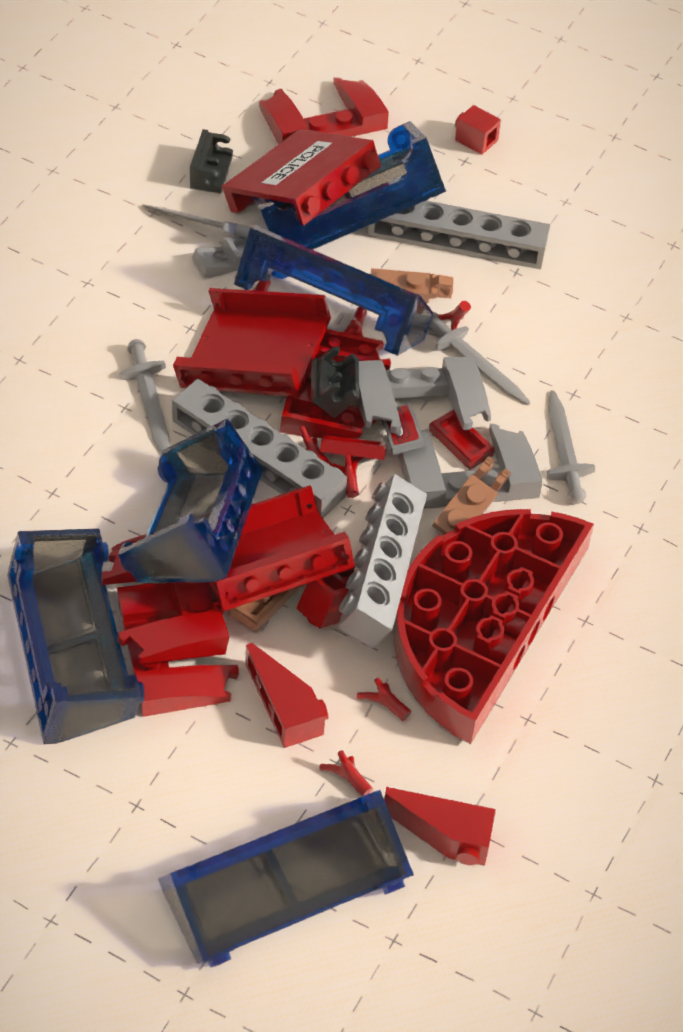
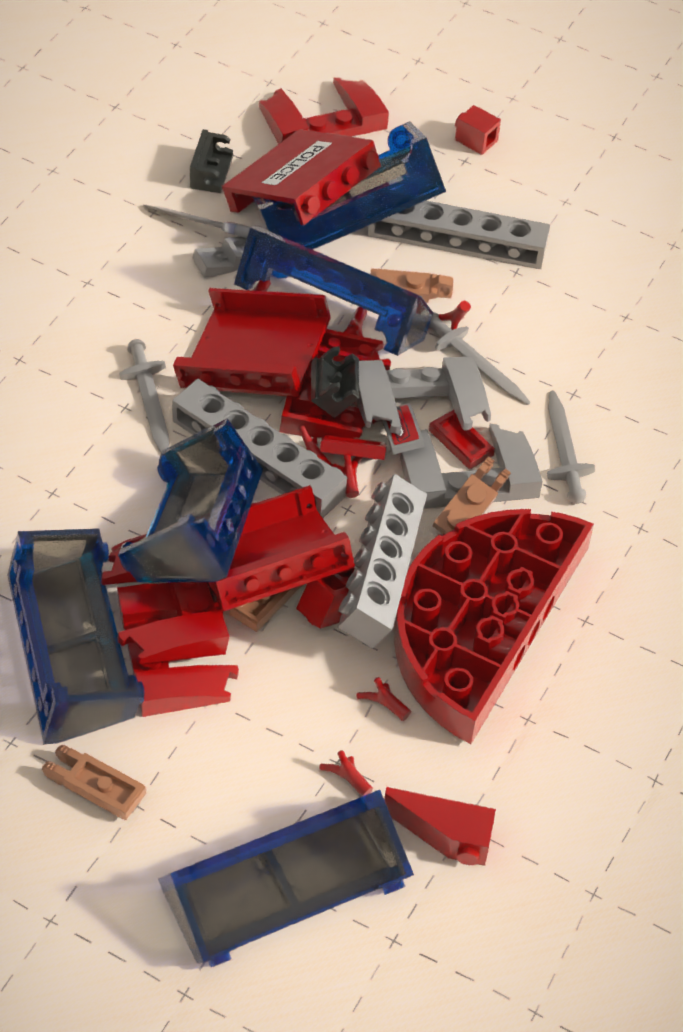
red slope [245,643,329,748] -> none
none -> nougat hinge [41,744,146,821]

